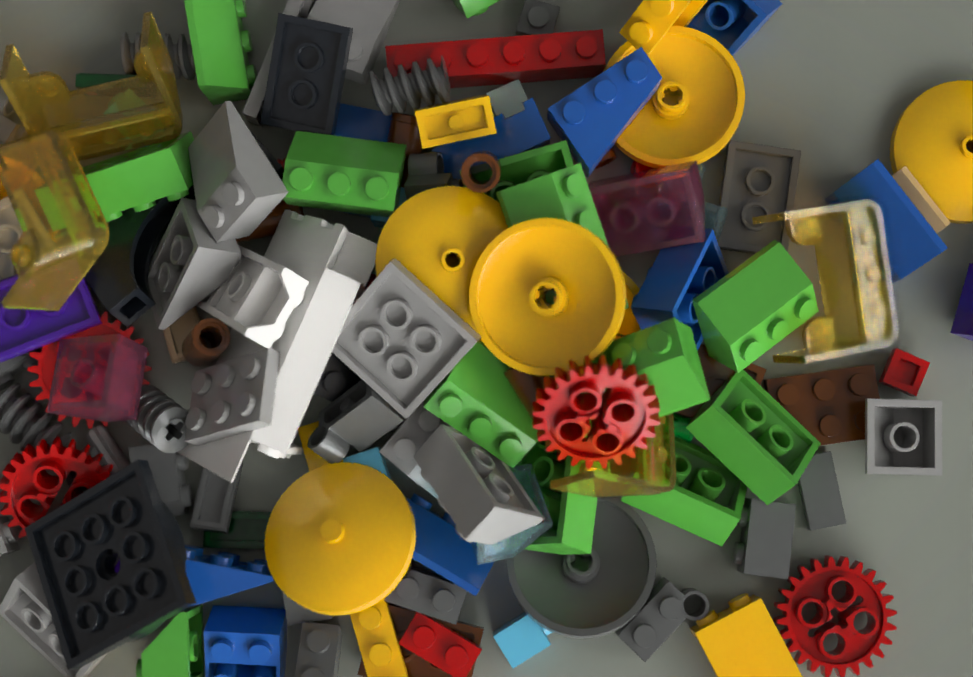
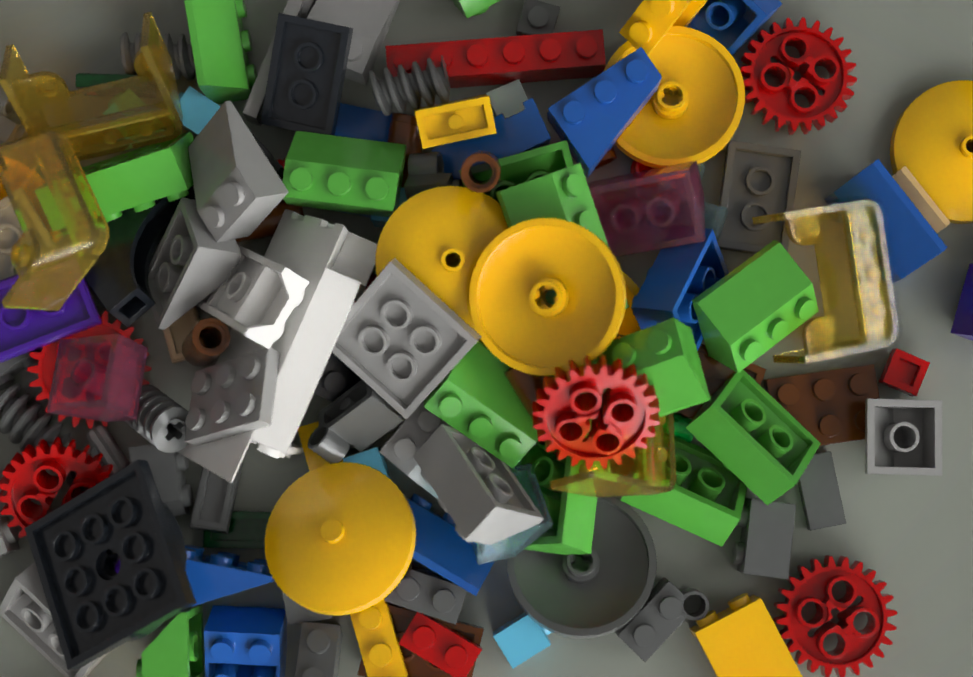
none -> medium azure brick [169,86,221,137]
none -> red gear [740,17,857,135]

